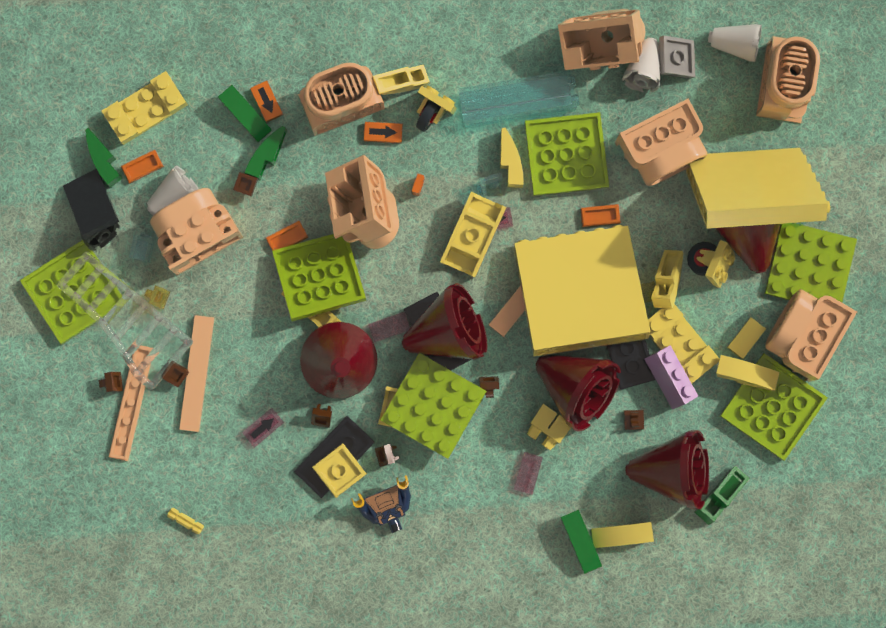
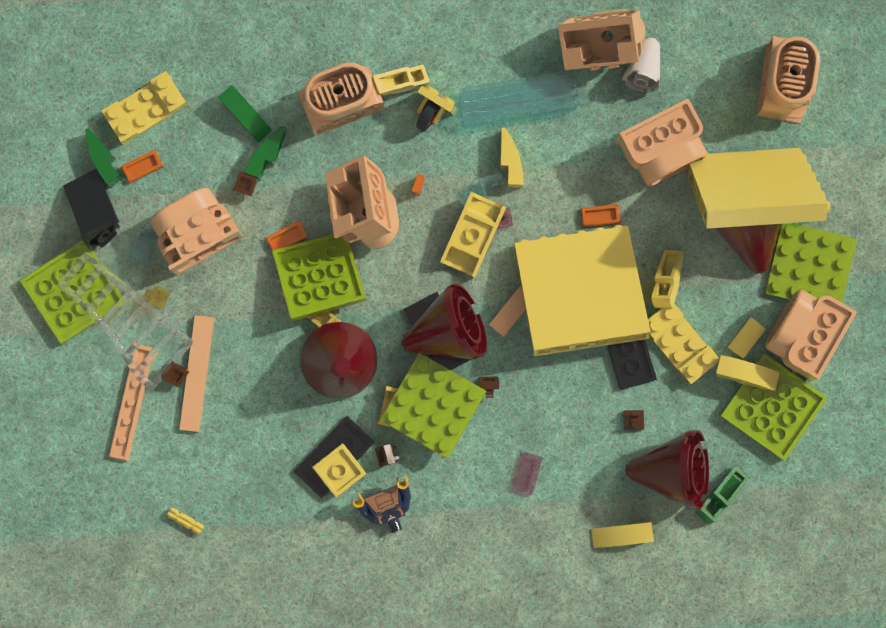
reddish brown tile [98,372,123,392] -> none
white cone [147,166,199,215] -> none
clear pink tile [242,408,285,448] -> none
orange tile [250,80,283,123] -> none
reddish brown tile [311,404,332,428] -> none
orange tile [364,122,403,143] -> none
tile [368,312,410,342] -> none
lime plate [525,112,609,196] -> none
light yellow hips [527,404,571,450] -> none
dark red cone [536,355,621,432] -> none
green slope [561,509,602,574] -> none
lavender brick [645,345,698,410] -> none
light grey plate [659,36,695,79] -> none
light yellow plate [687,240,735,288] -> none
white cone [708,24,762,62] -> none

